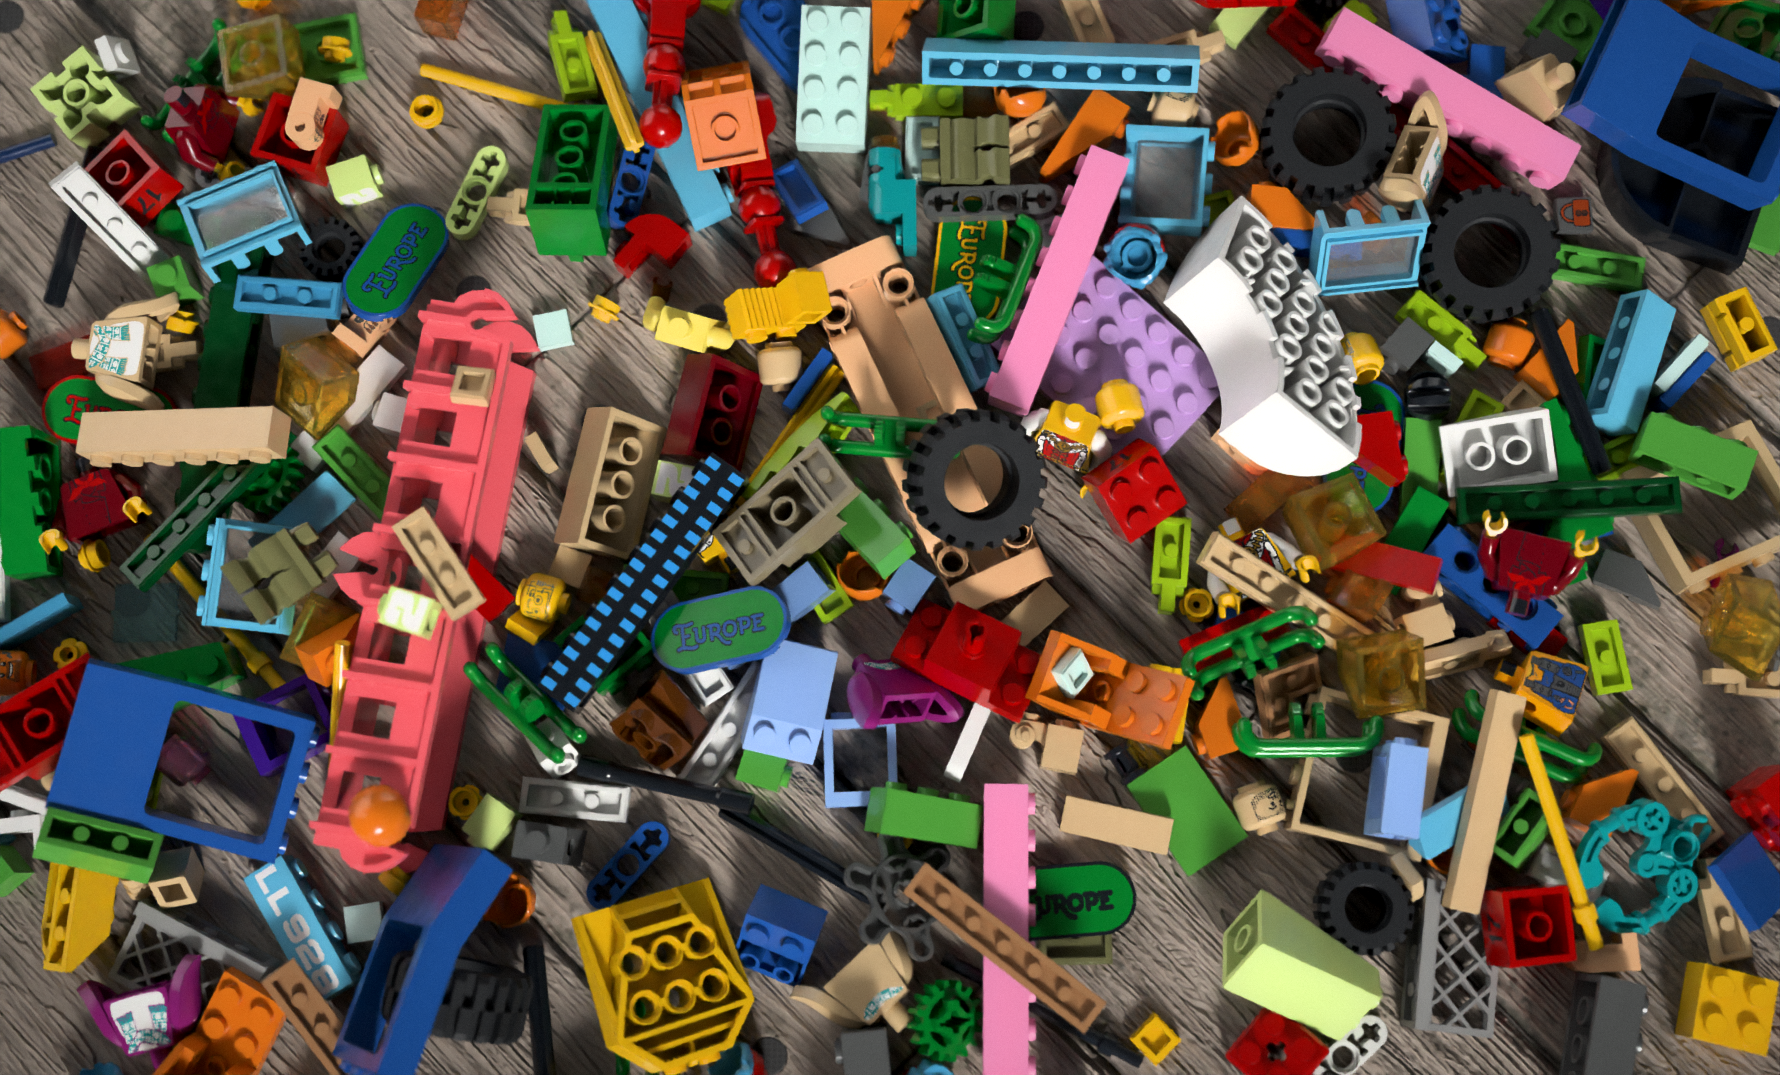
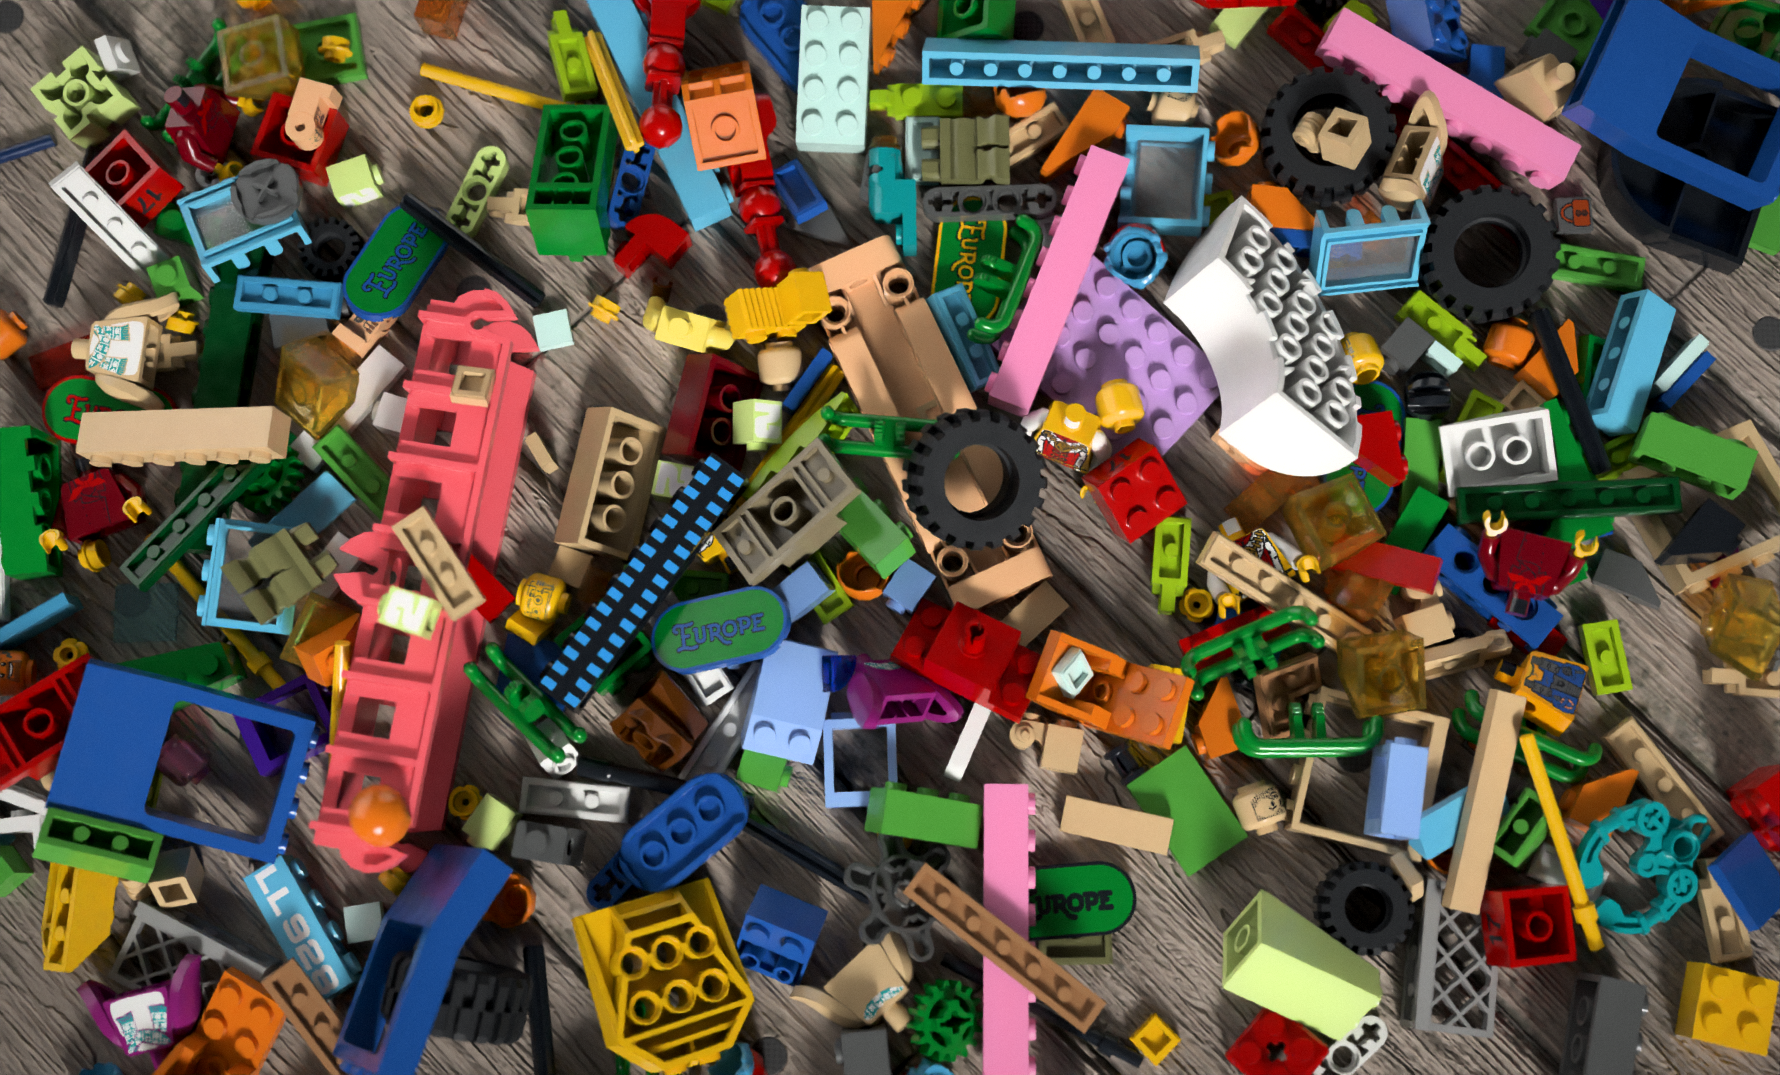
light nougat leg [1563,932,1641,973] -> none
yellow brick [1700,287,1778,372] -> none
none -> yellow plate [113,282,146,305]
none -> dark grey tile [230,158,303,226]
none -> black axle [399,192,546,308]
none -> blue tile [619,772,749,892]
none -> yellowish green brick [733,399,782,452]
none -> clear blue tile [822,655,856,692]
none -> tan brick [1292,107,1372,170]
none -> black slope [1654,498,1746,566]

